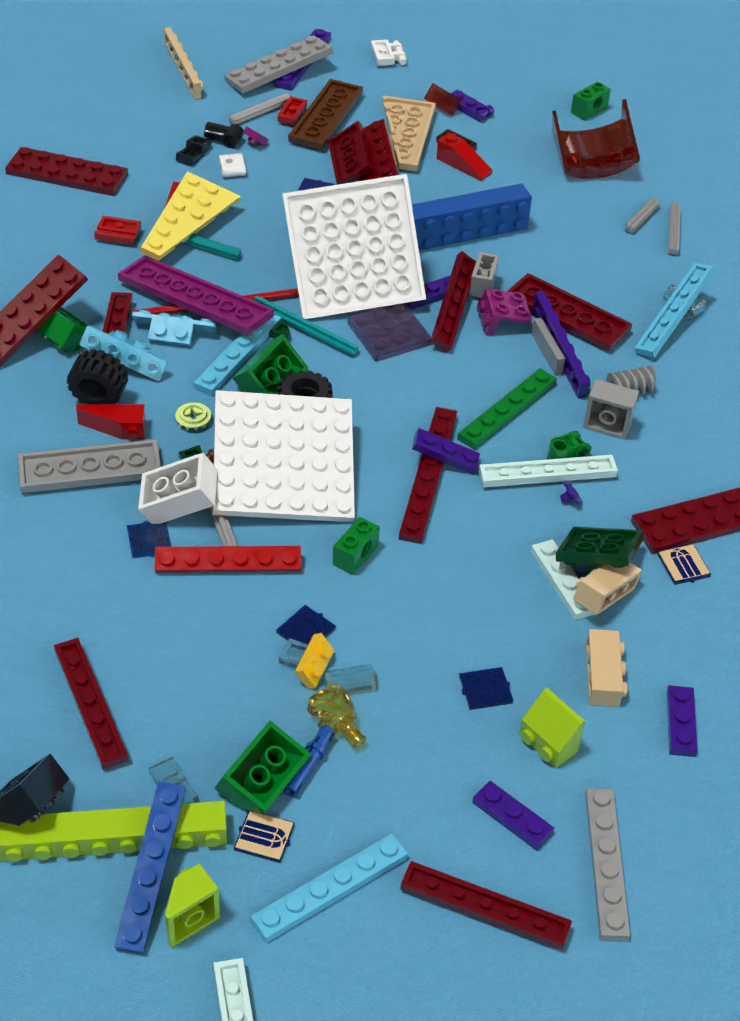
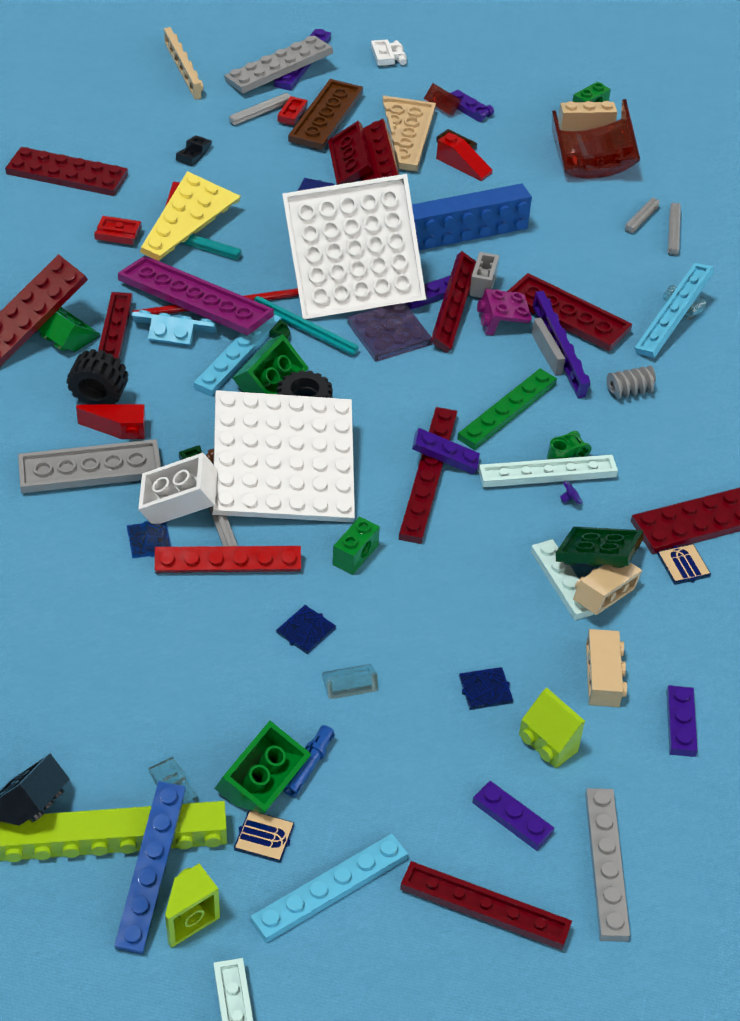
dark red plate [54,638,128,770] -> none
medium azure bracket [80,326,168,381] -> none
yellowish green gear [175,402,211,431] -> none
black piece [204,122,244,148] -> none
white piece [219,153,246,178] -> none
magenta plate [243,126,269,146] -> none
clear light blue plate [279,638,308,669] -> none
yellow plate [295,633,335,689] -> none
clear yellow piece [307,685,367,749] -> none
light grey brick [583,379,639,440] -> none
none -> tan brick [558,101,617,132]

